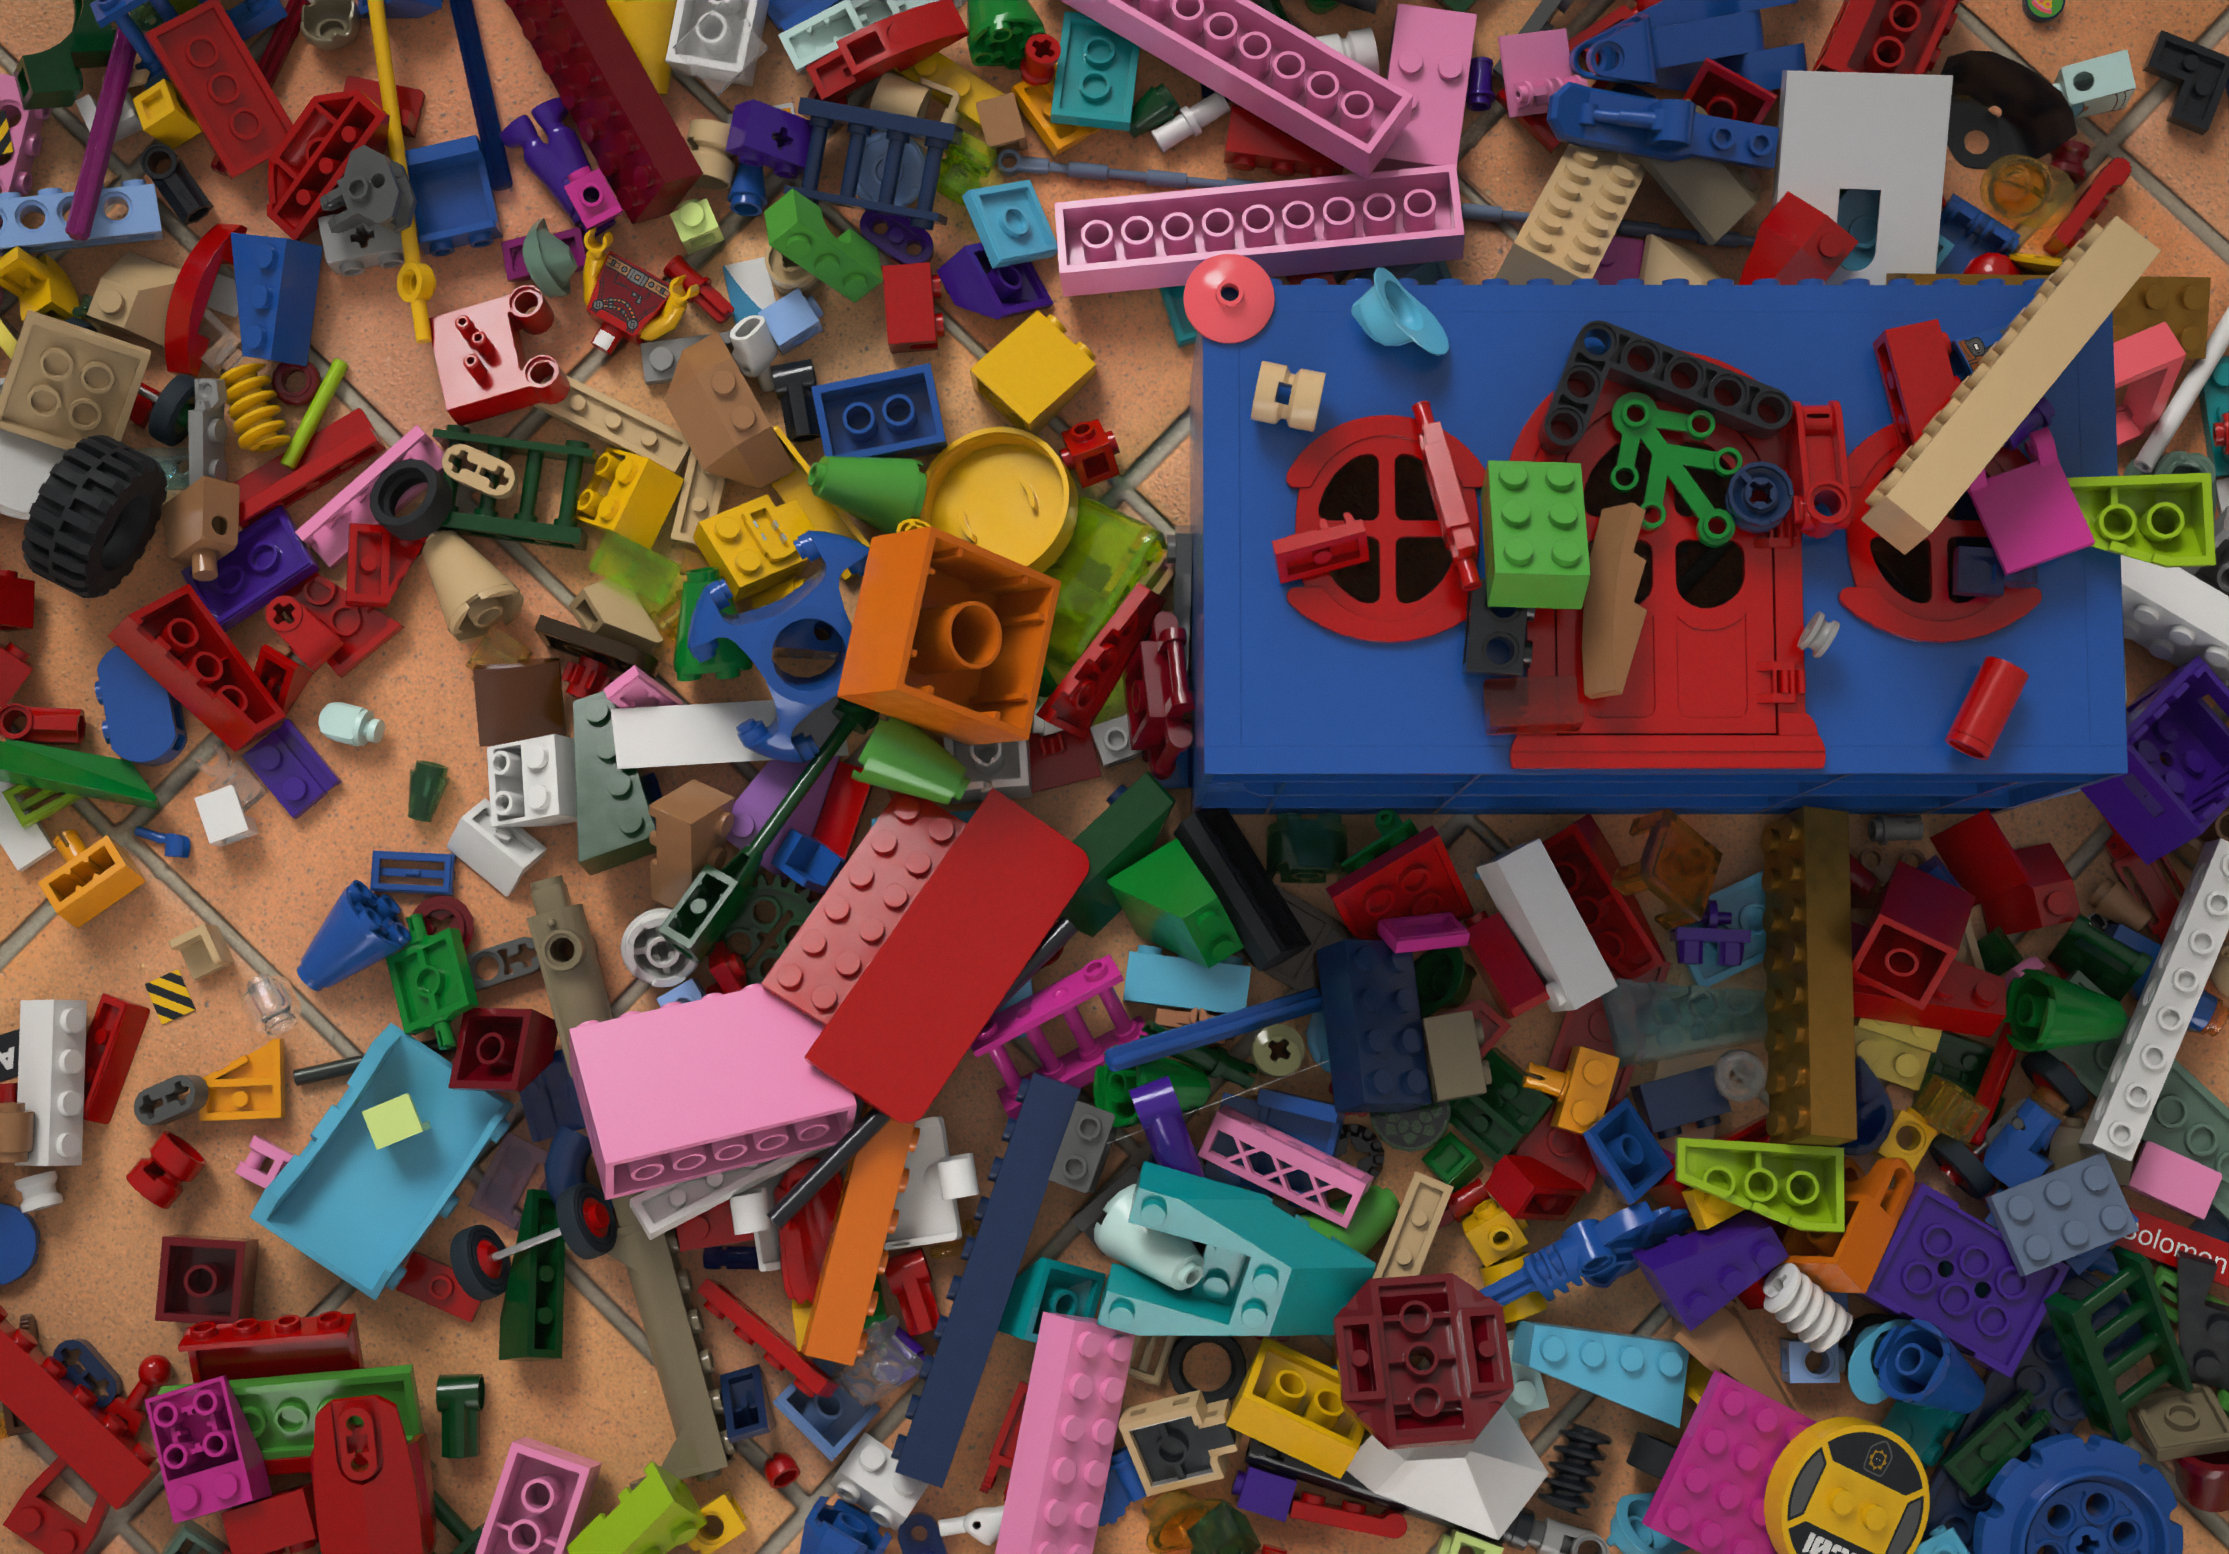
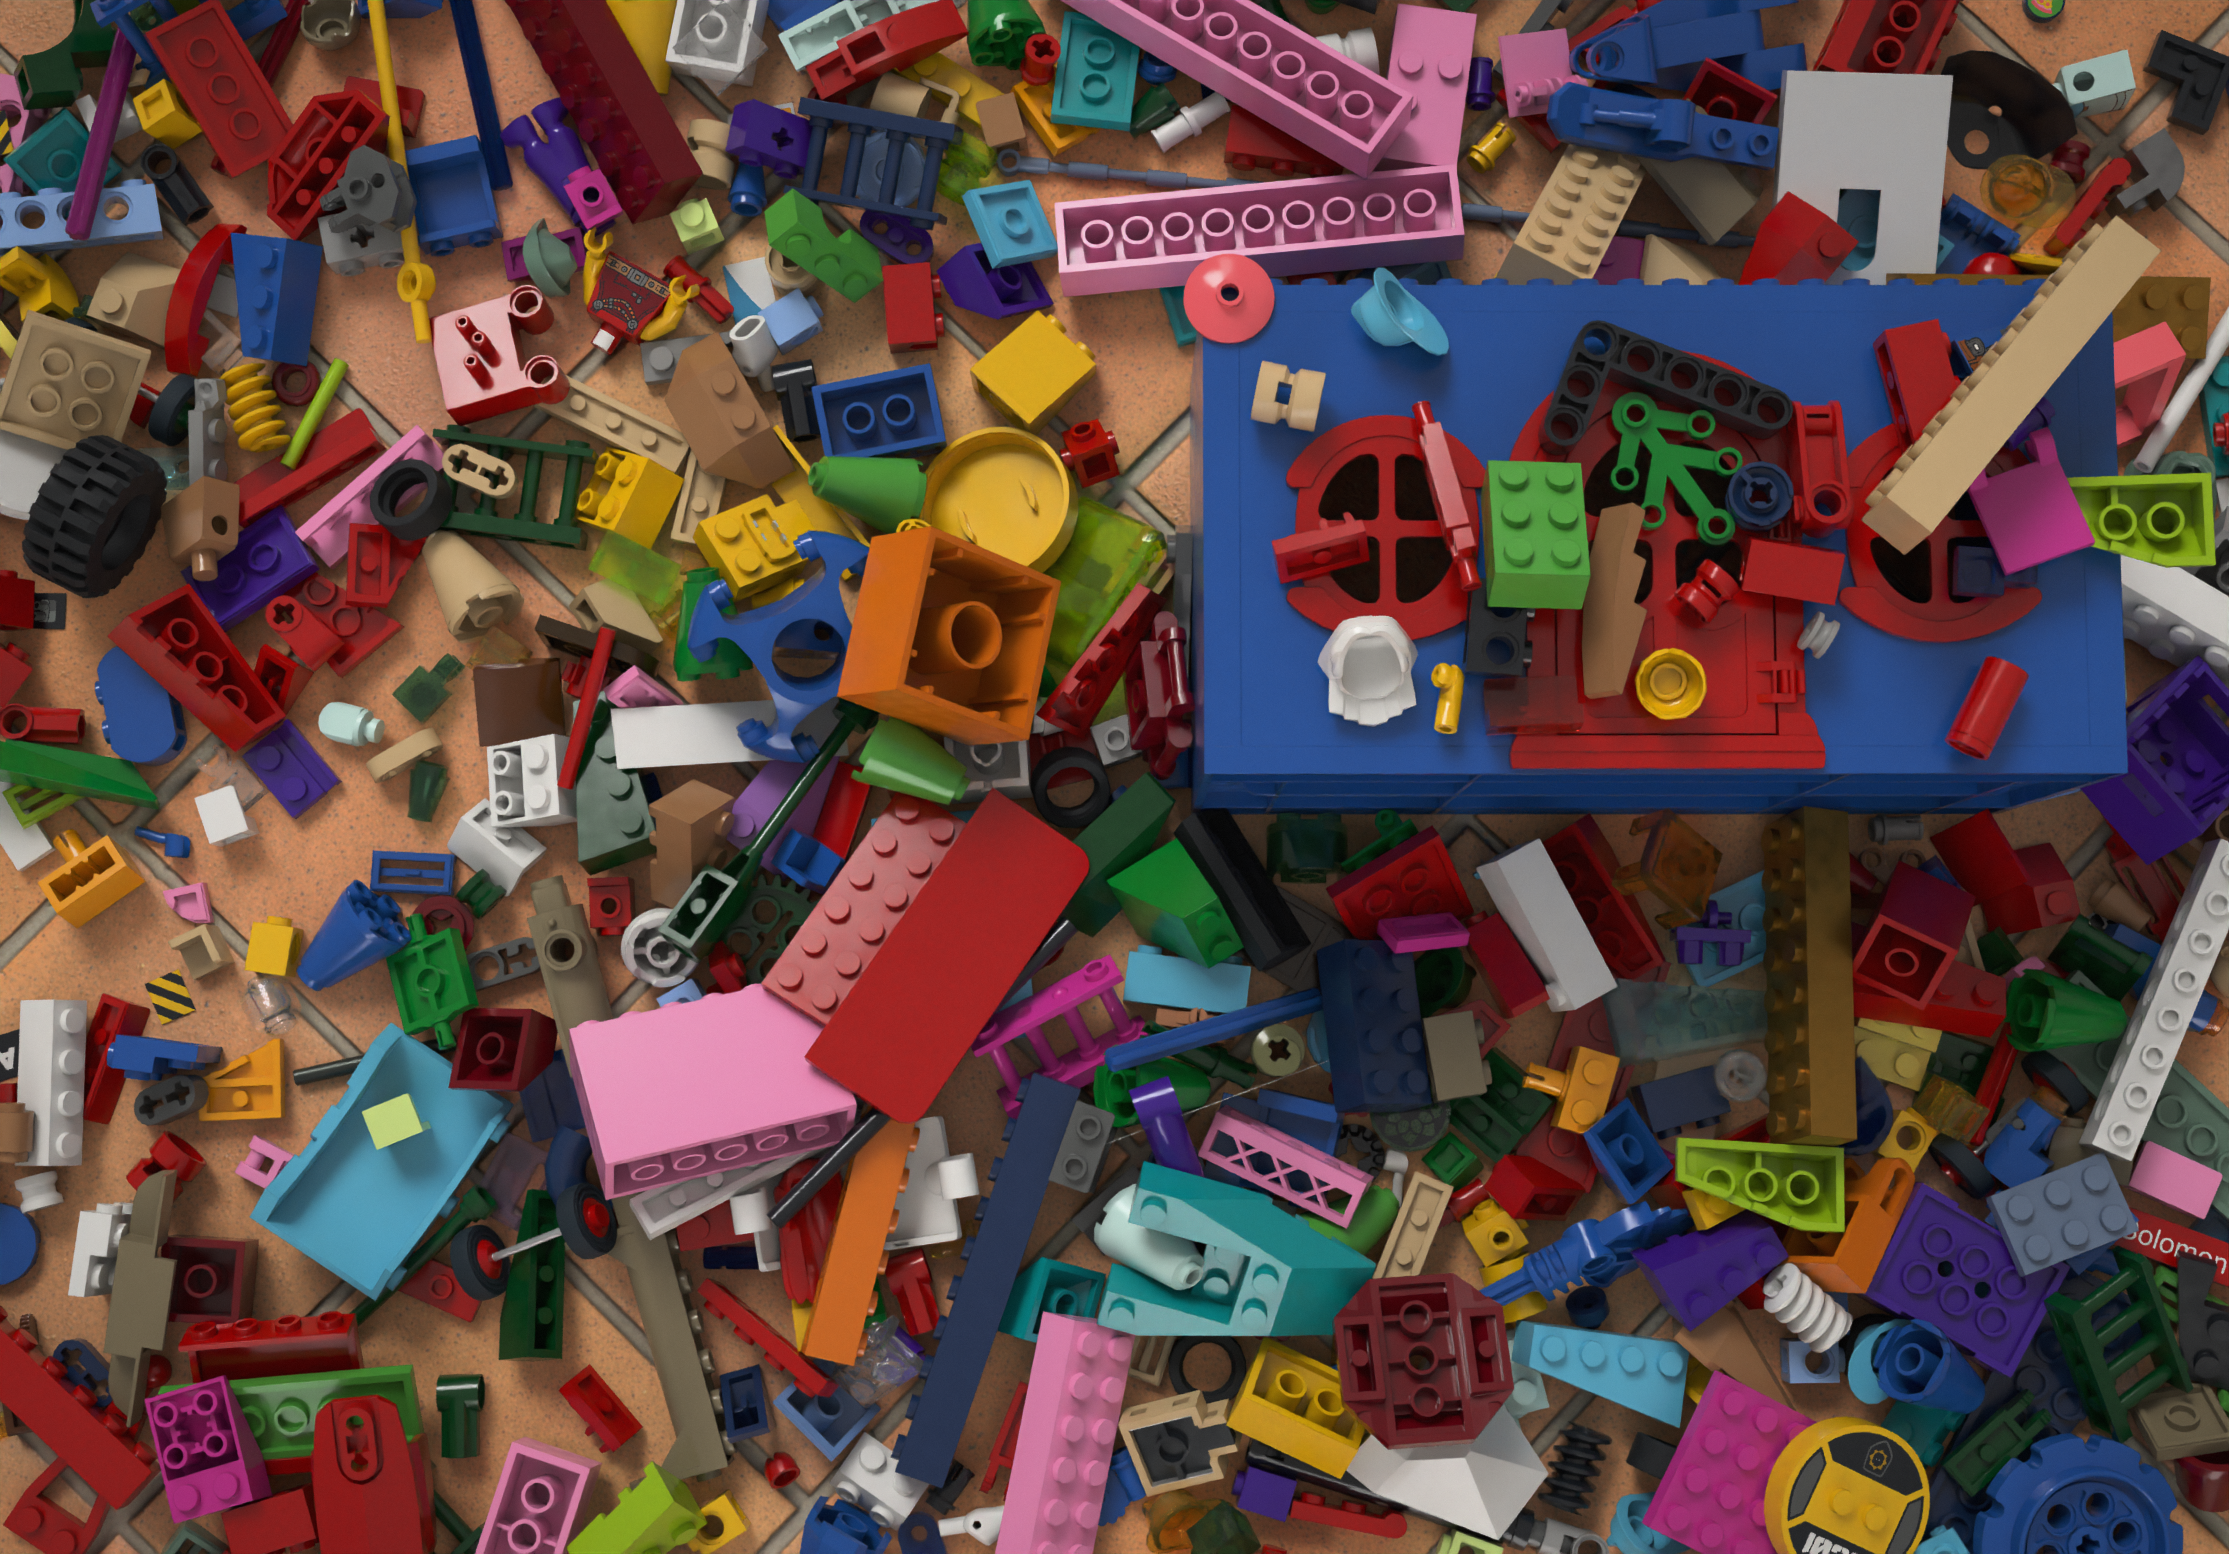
none -> teal tile [3,107,122,220]
none -> black sticker [33,593,67,629]
none -> white plate [68,1202,133,1297]
none -> dark tan piece [103,1170,177,1428]
none -> blue plate [107,1035,222,1081]
none -> bright pink tile [163,882,214,924]
none -> yellow brick [244,916,304,978]
none -> dark green piece [349,1184,498,1327]
none -> tan beam [366,727,443,783]
none -> clear green plate [392,653,465,723]
none -> dark green wheel [455,869,507,920]
none -> red bar [557,627,617,790]
none -> red plate [558,1364,643,1453]
none -> red brick [587,877,636,936]
none -> black pin [926,1459,975,1515]
none -> black tyre [1031,746,1111,828]
none -> blue plate [1137,52,1177,85]
none -> white hair [1317,615,1418,726]
none -> white hand [1383,1148,1408,1208]
none -> yellow arm [1431,663,1465,734]
none -> yellow pin [1466,122,1516,174]
none -> dark blue tile [1566,1286,1610,1329]
none -> yellow hair [1634,648,1707,720]
none -> red wheel [1674,559,1740,624]
none -> red hinge [1739,534,1845,606]
none -> flat silver brick [2105,128,2185,219]

